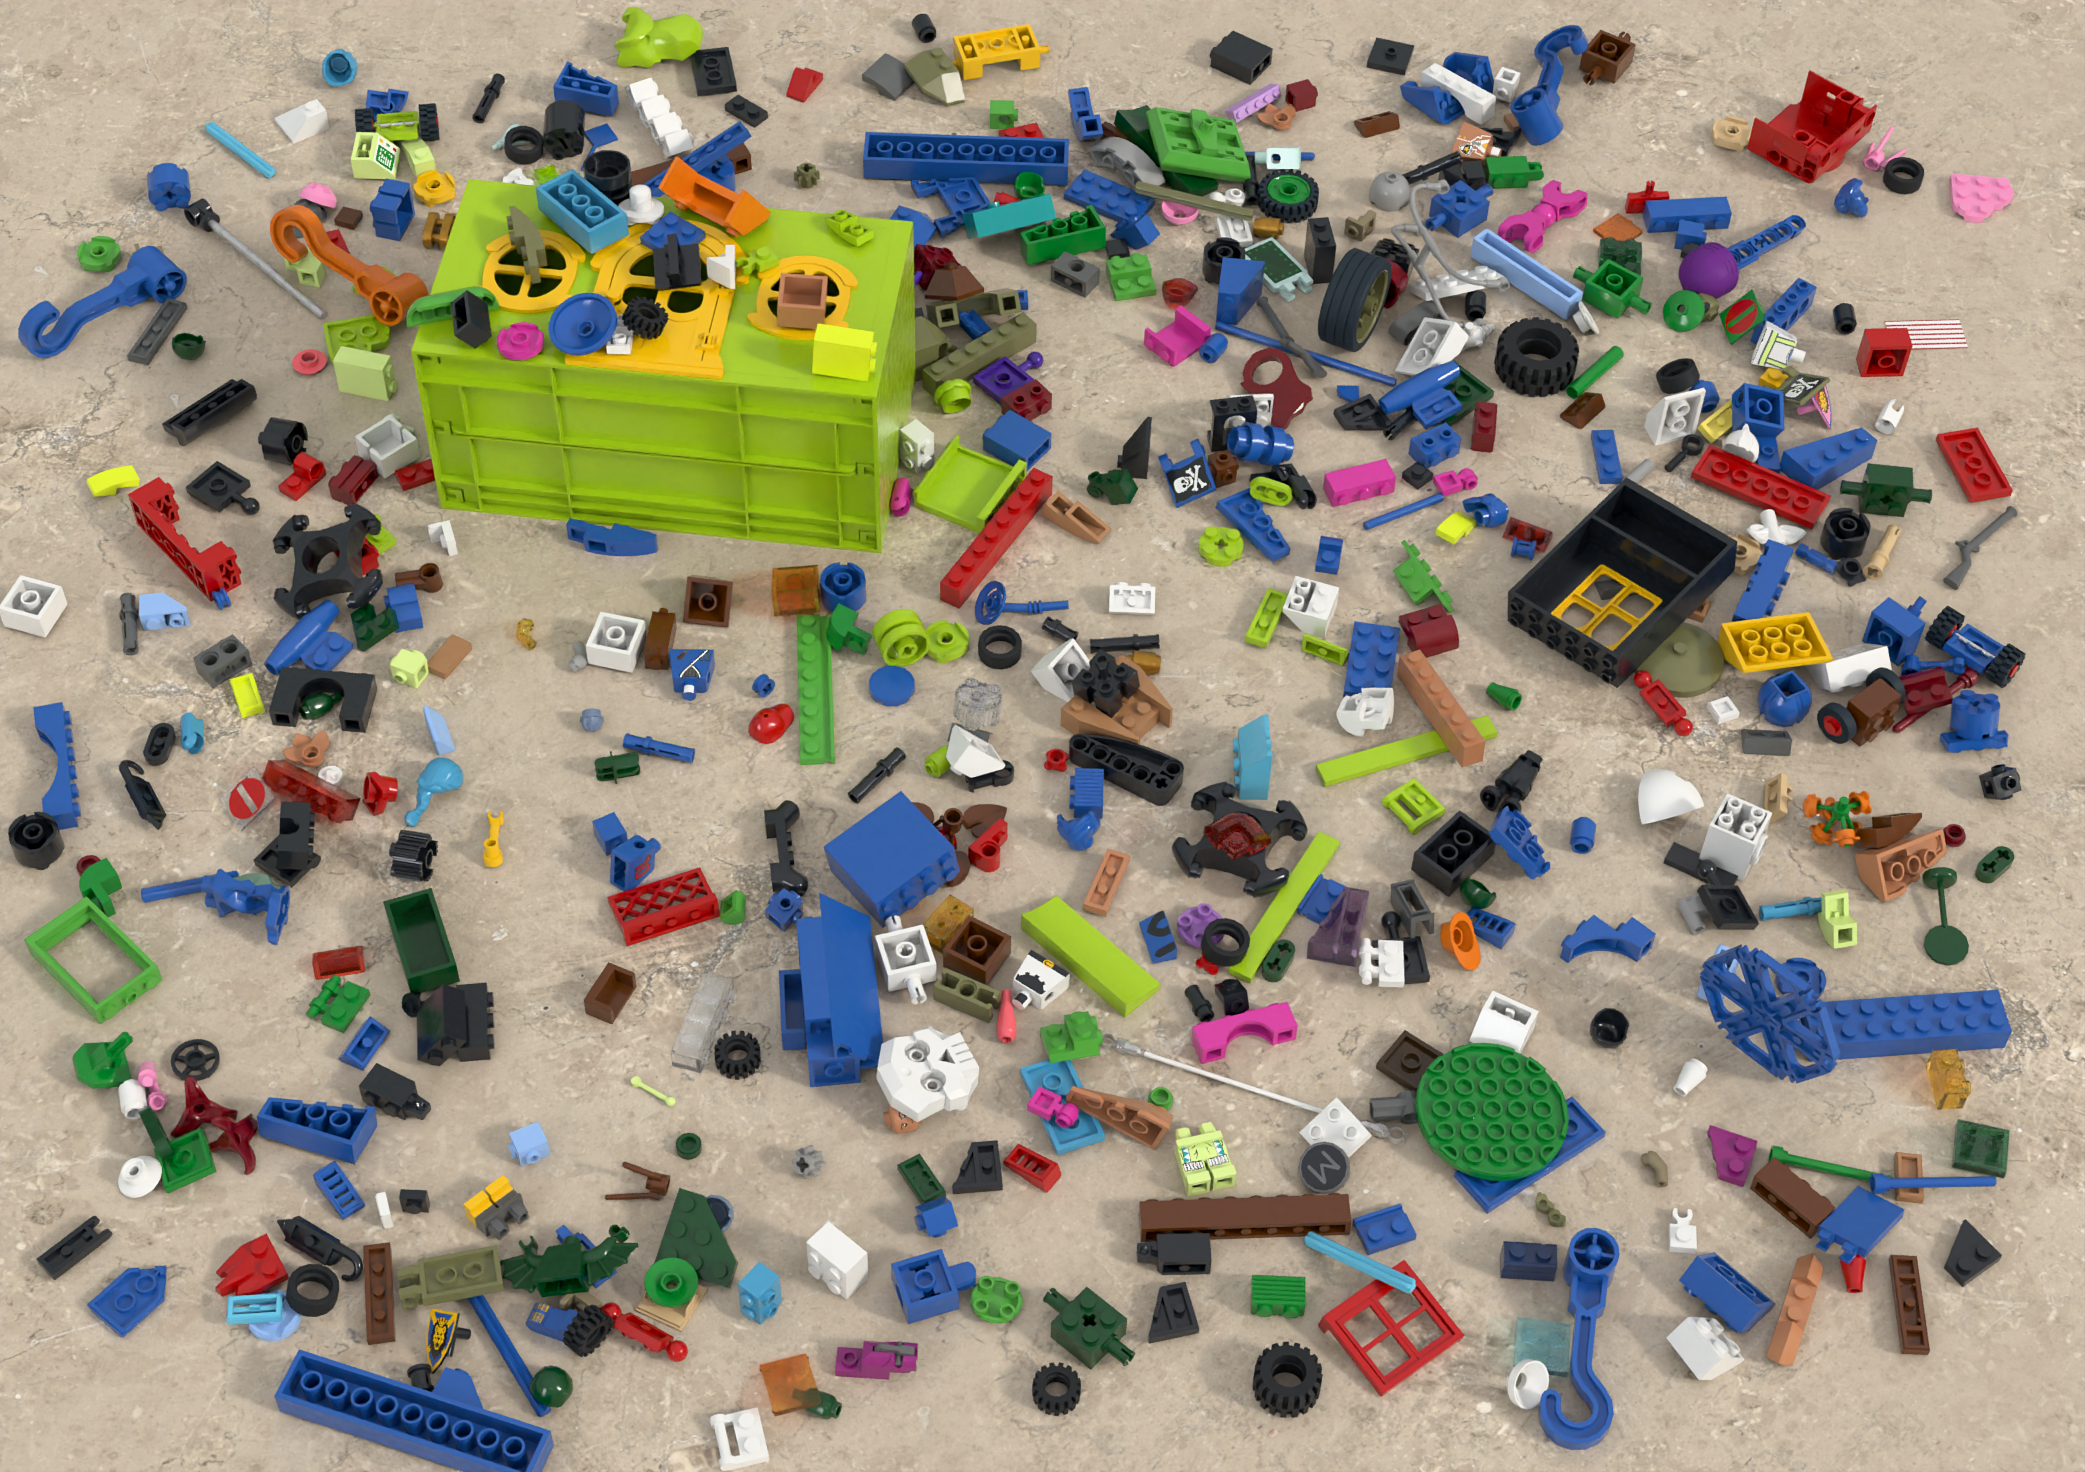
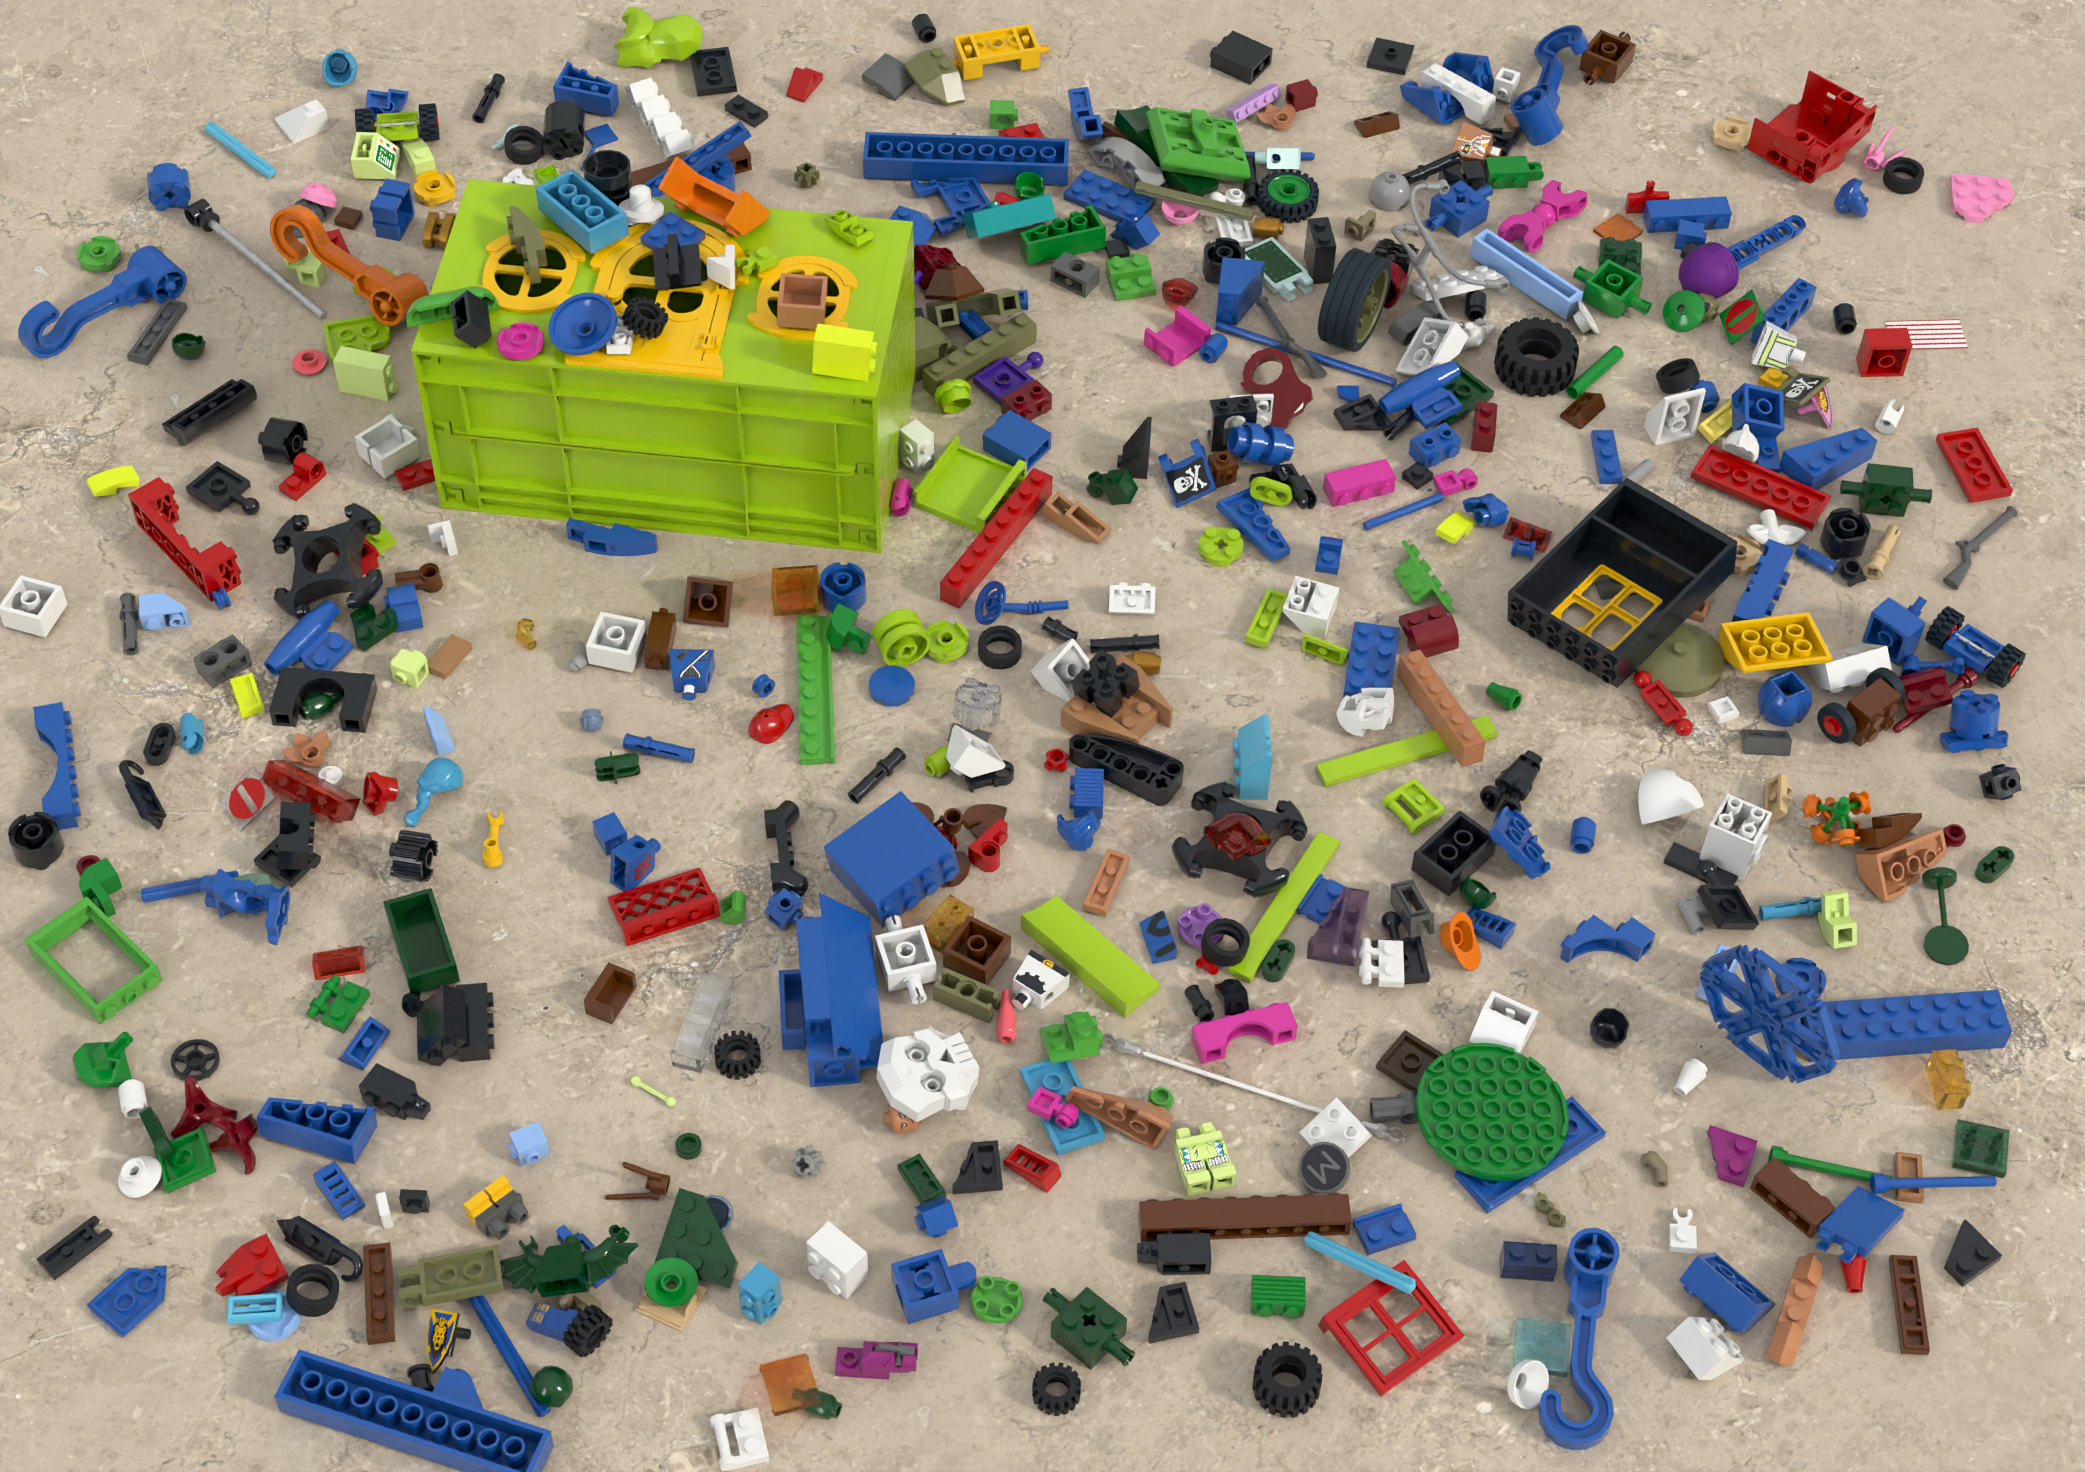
bright pink plant [138,1061,167,1110] -> none
dark red brick [328,455,378,505] -> none
red plate [601,1302,688,1362] -> none
black piece [1665,434,1704,472] -> none

